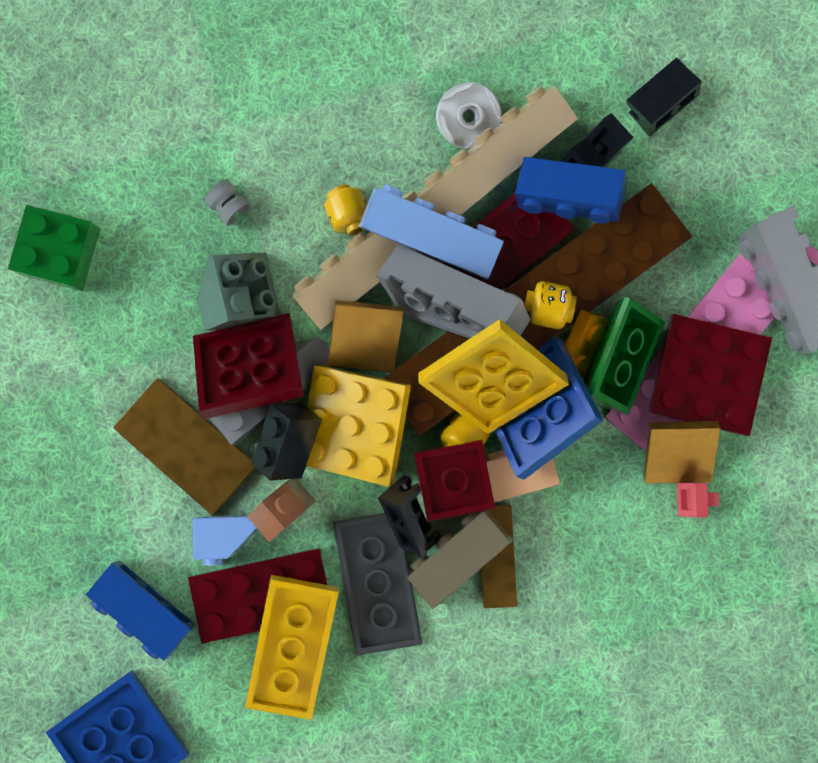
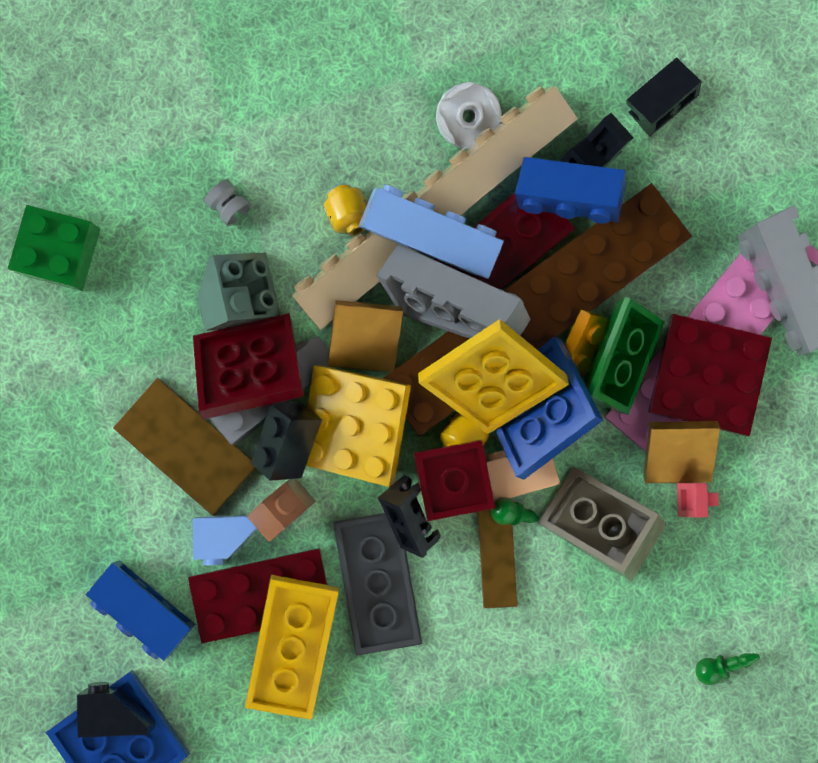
dark tan brick [406,510,514,609] -> none
yellow head [524,281,577,329] -> none
none -> black slope [77,682,155,738]
none -> green bar [491,498,539,525]
none -> dark tan slope [538,467,666,582]
none -> green bar [695,653,760,685]

